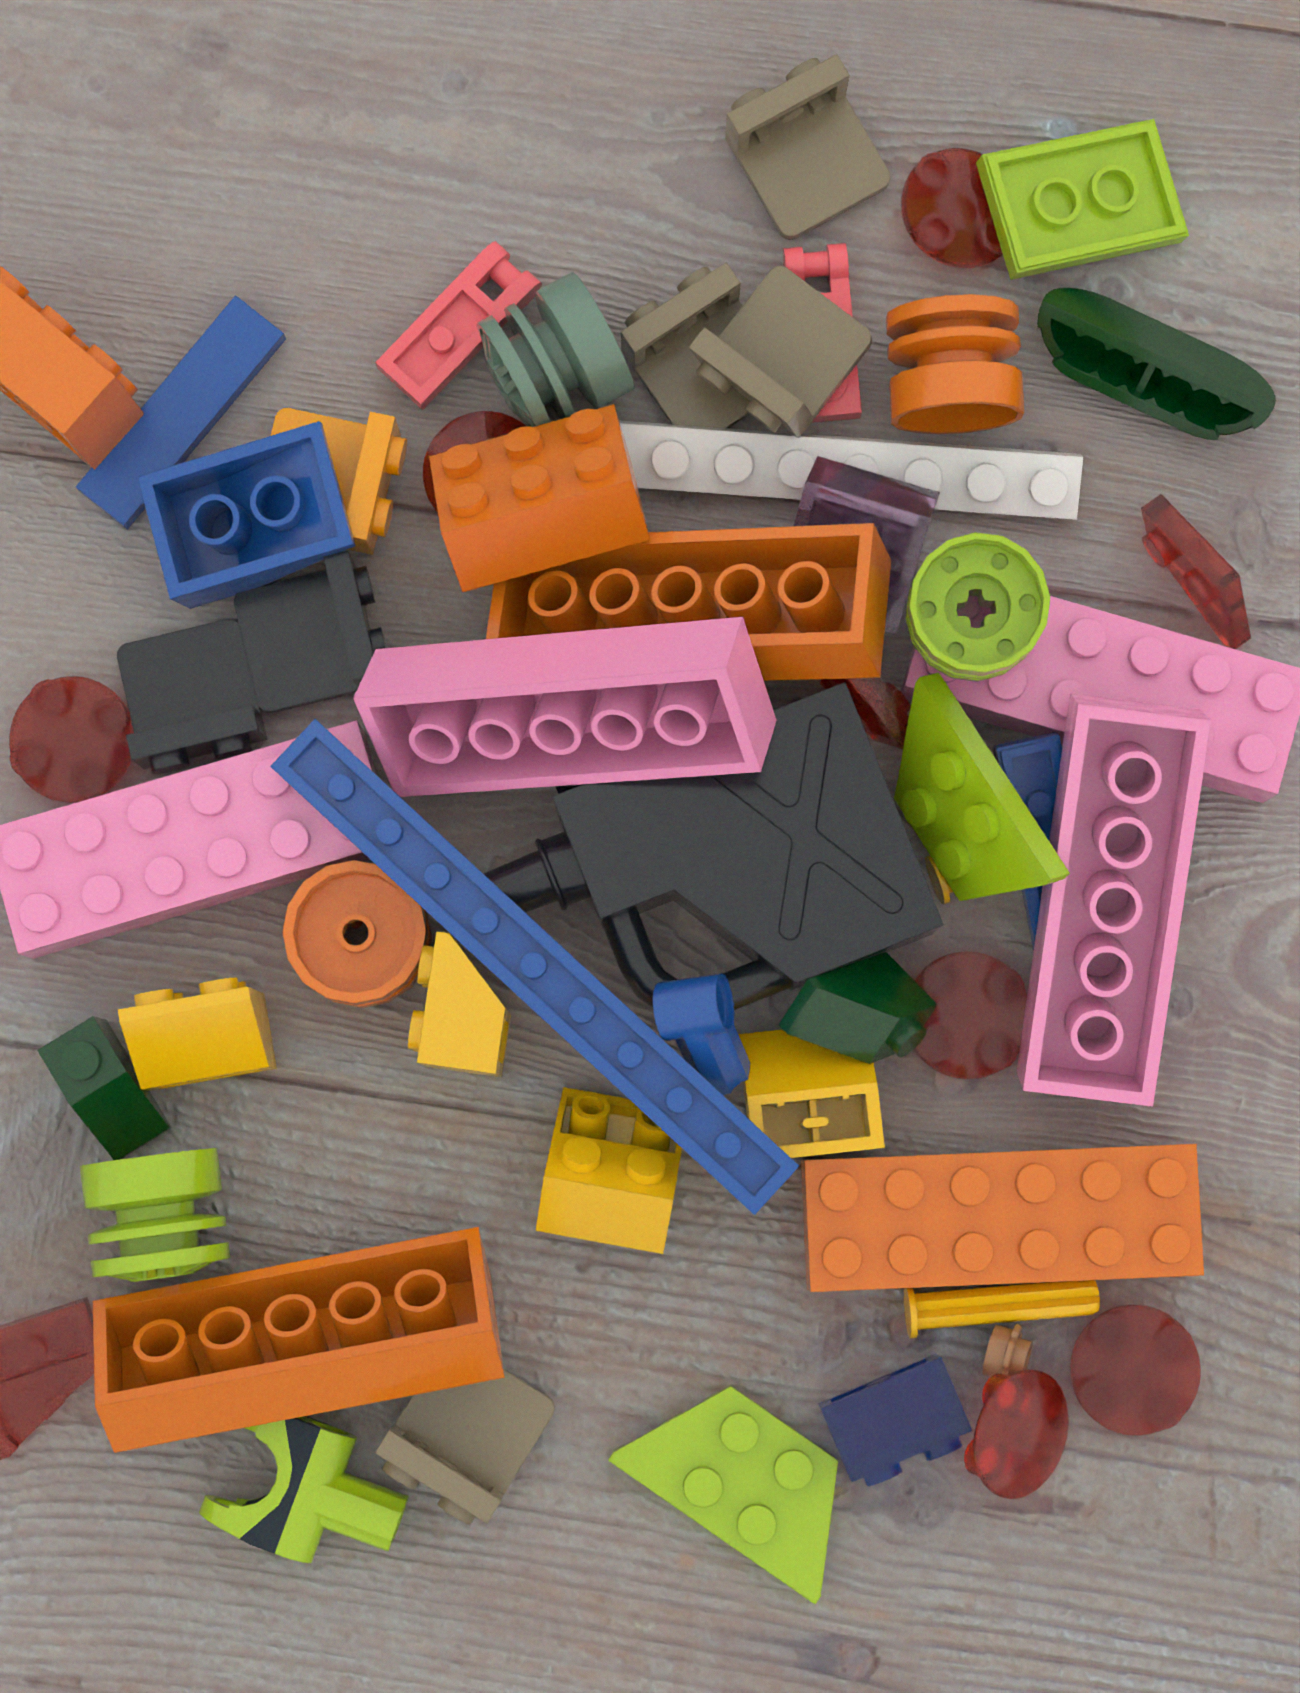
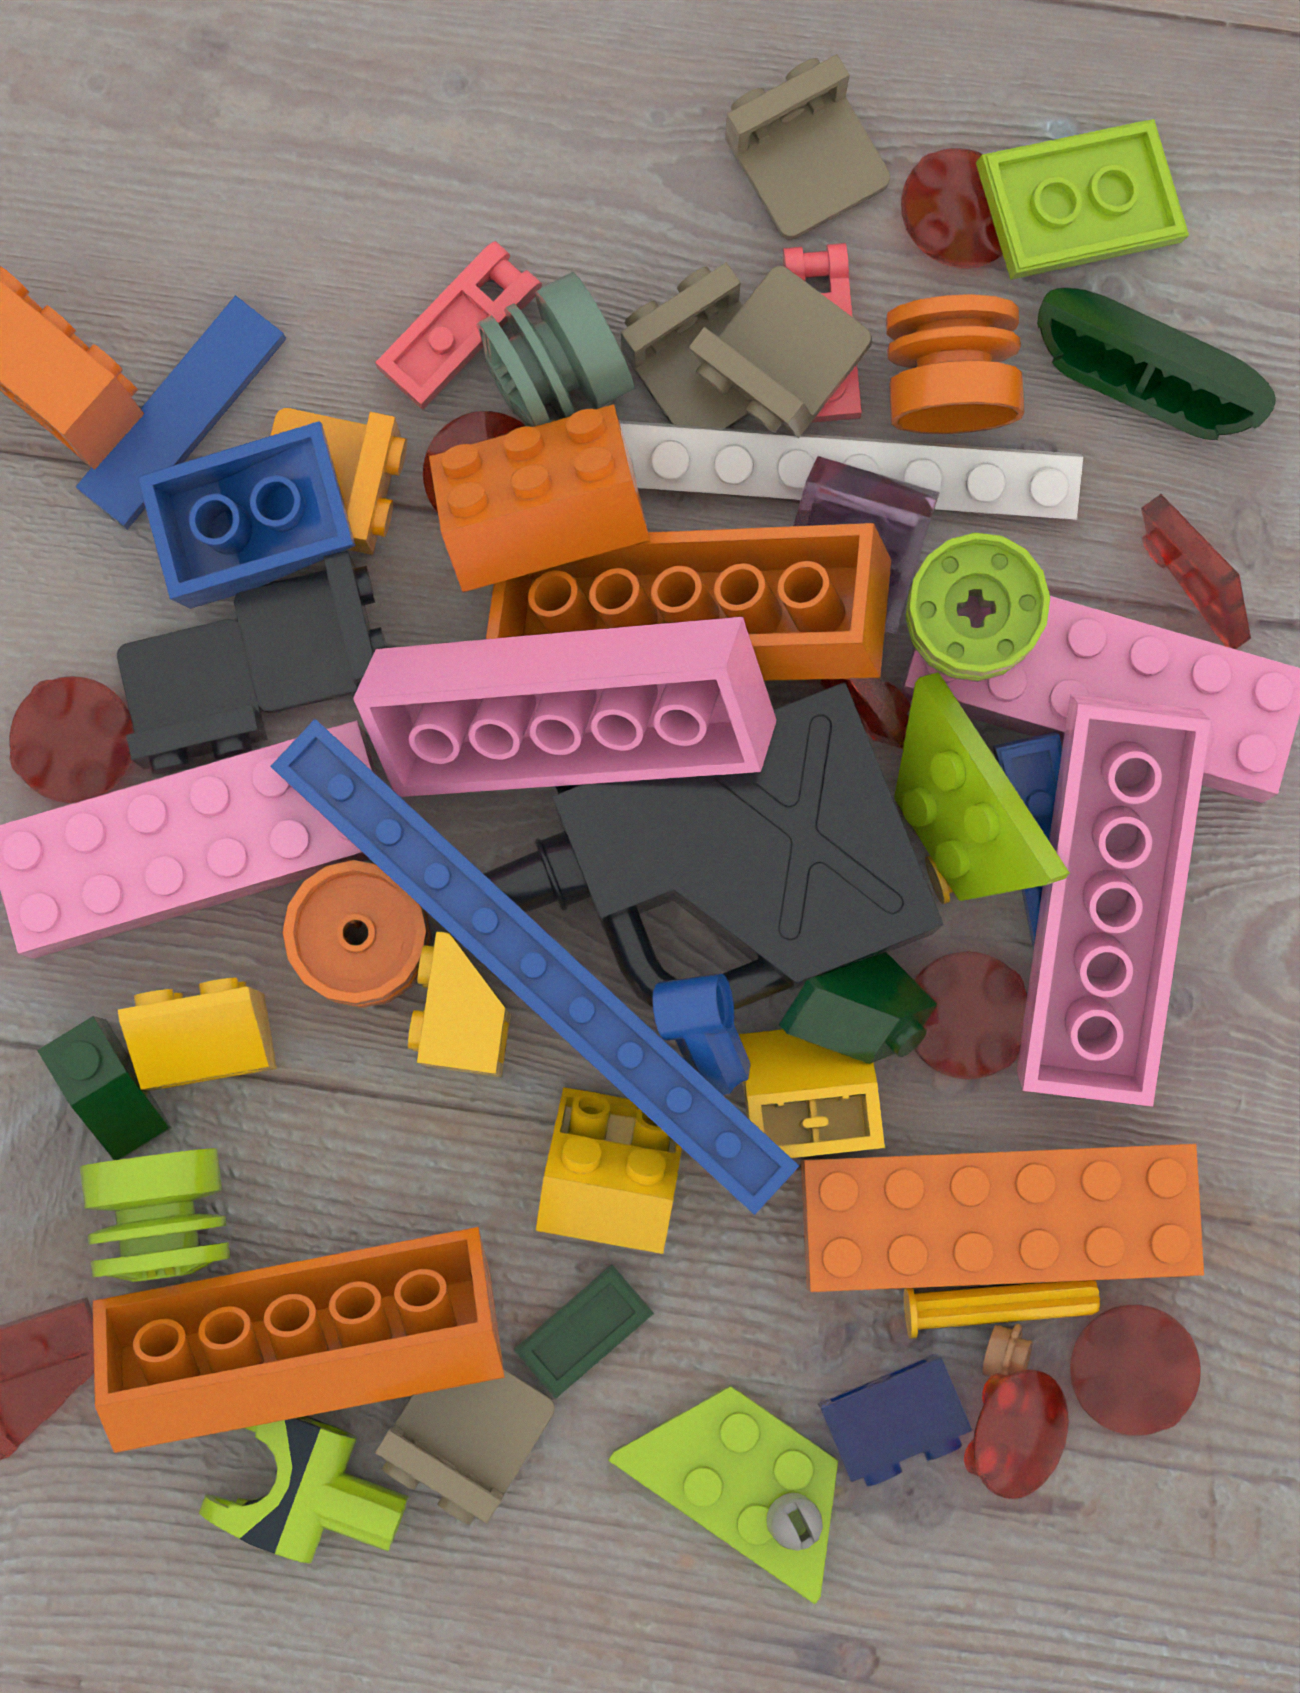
none -> dark green tile [514,1264,654,1399]
none -> light grey hinge [767,1493,823,1551]

